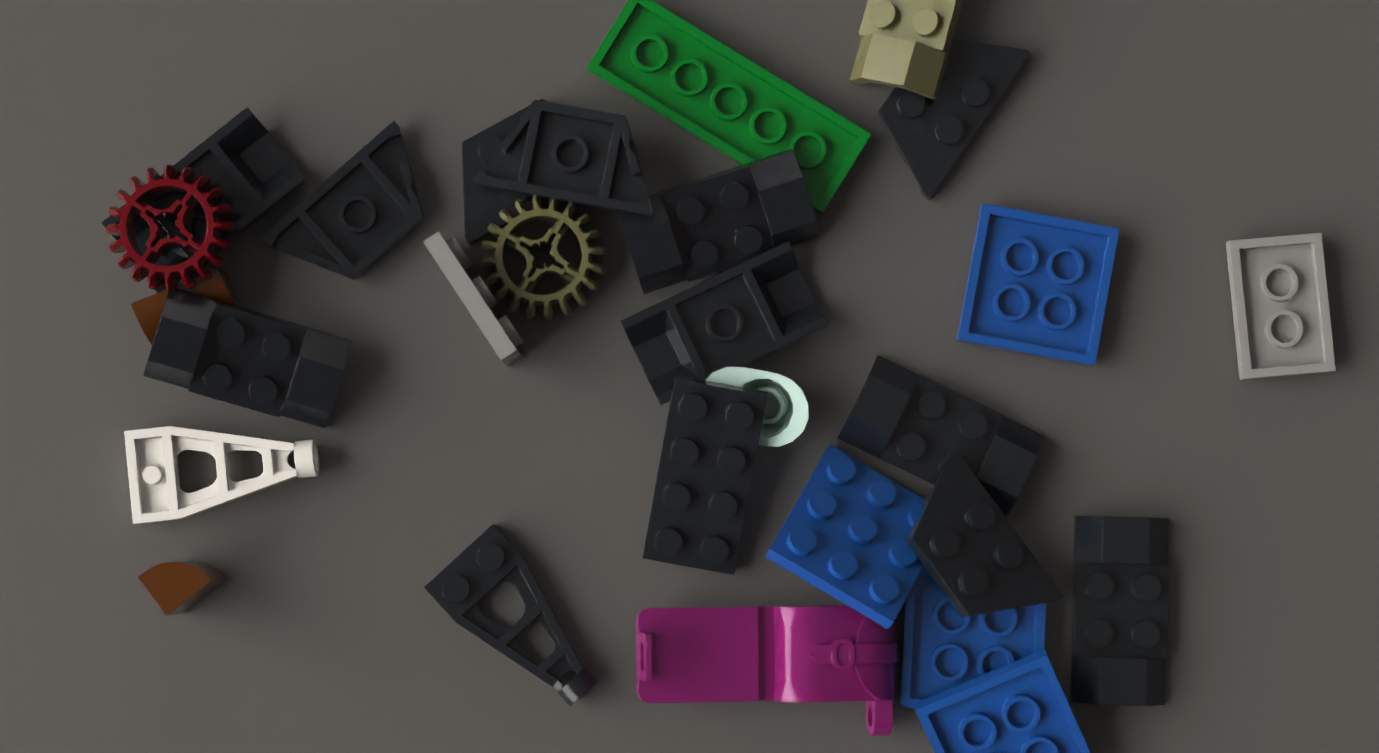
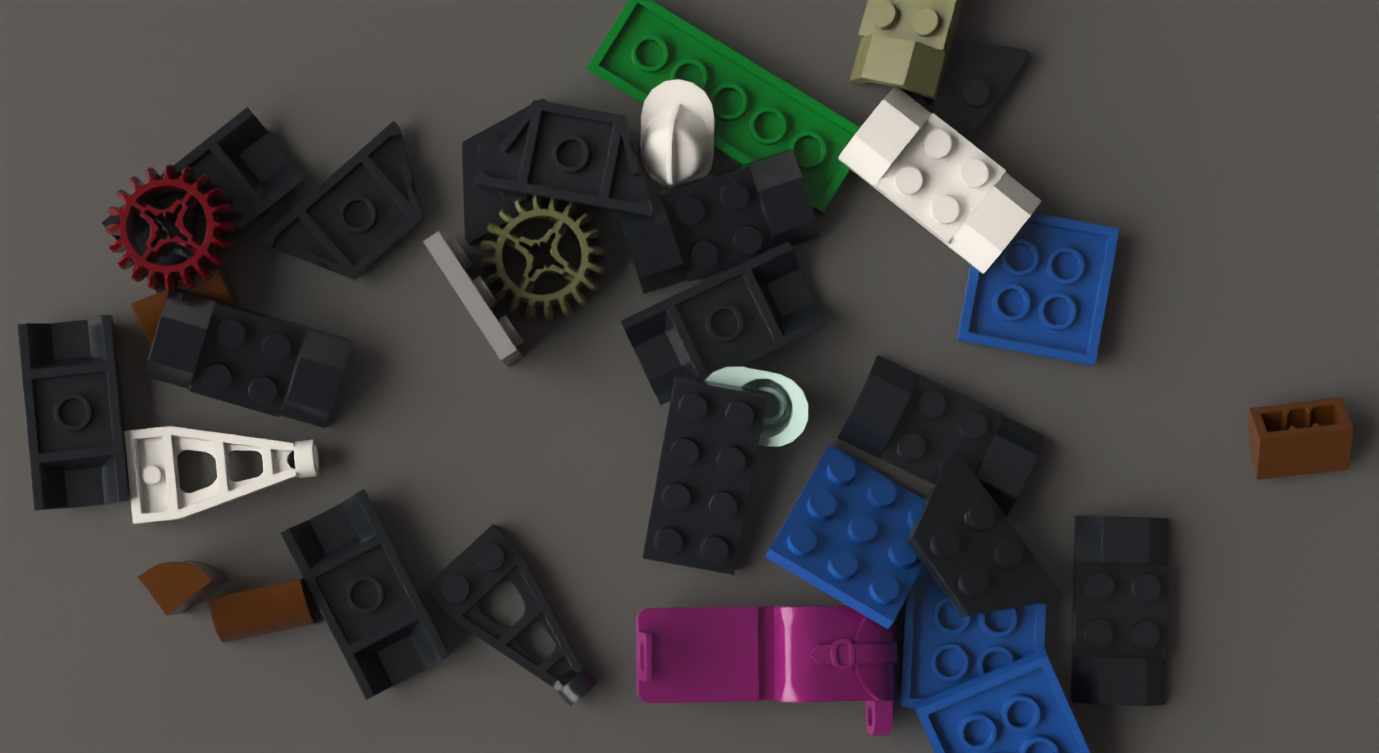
light grey plate [1226,232,1336,380] -> none
none -> black piece [17,315,130,511]
none -> reddish brown brick [207,578,317,643]
none -> black piece [281,489,450,700]
none -> white piece [640,79,715,188]
none -> white piece [838,87,1041,274]
none -> reddish brown brick [1248,397,1354,480]

